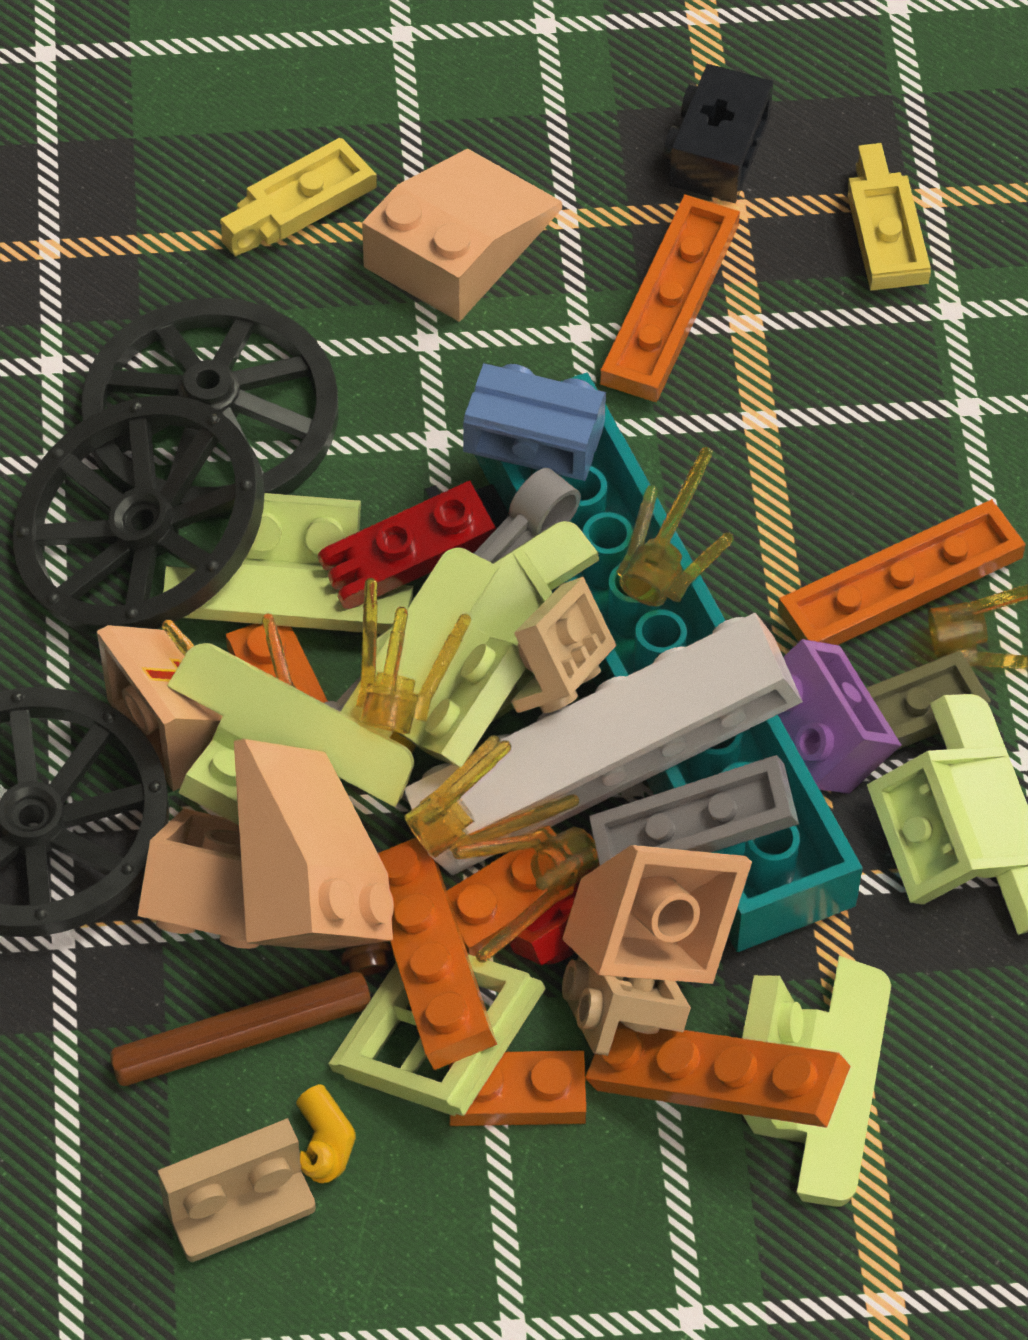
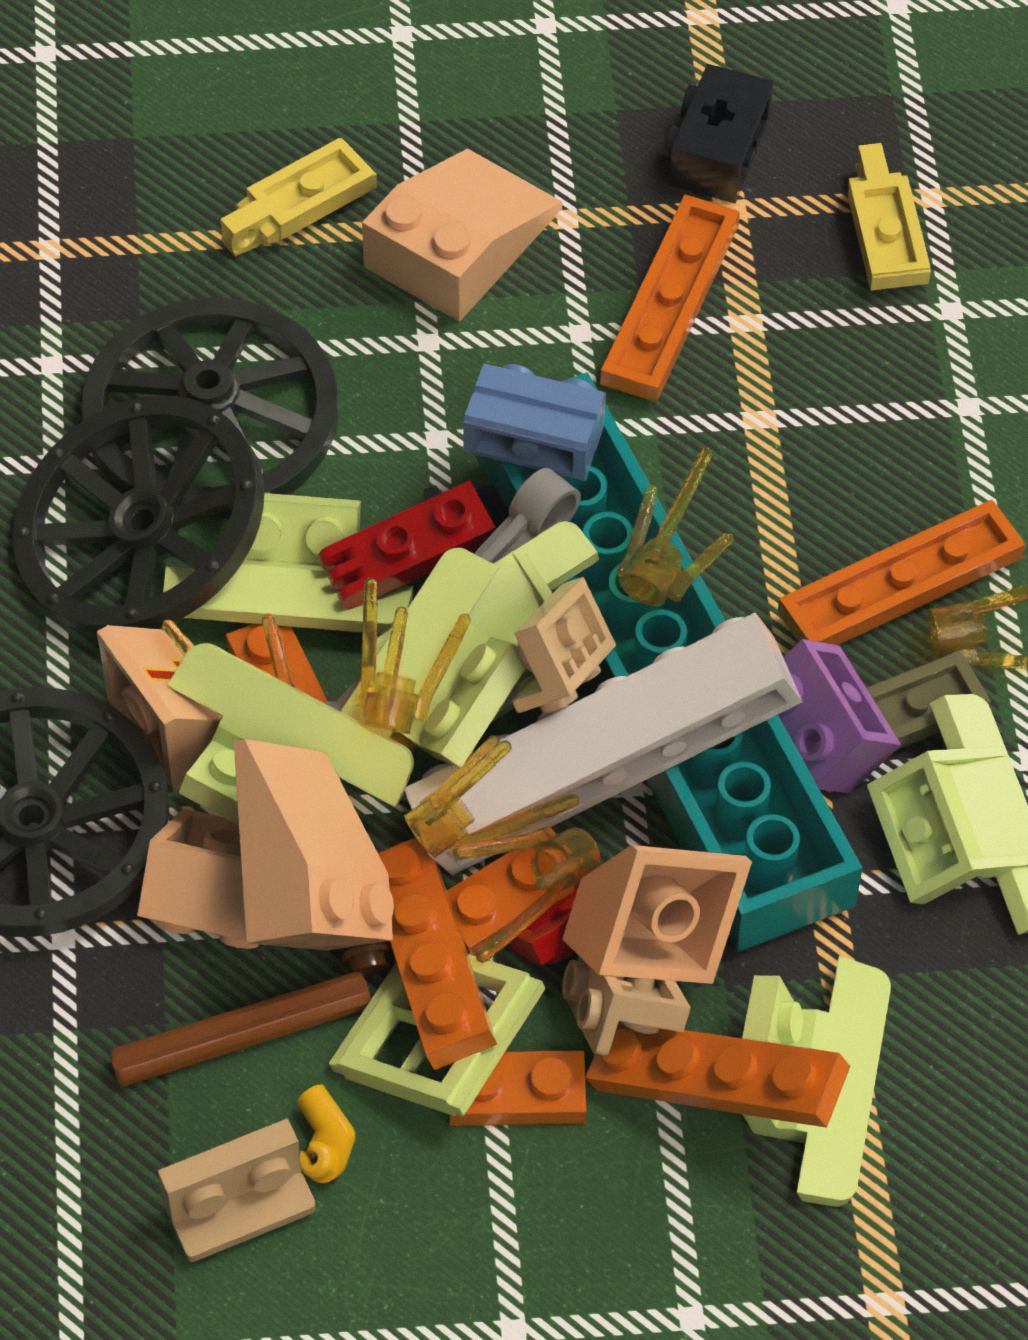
light grey plate [589,755,799,865] -> none

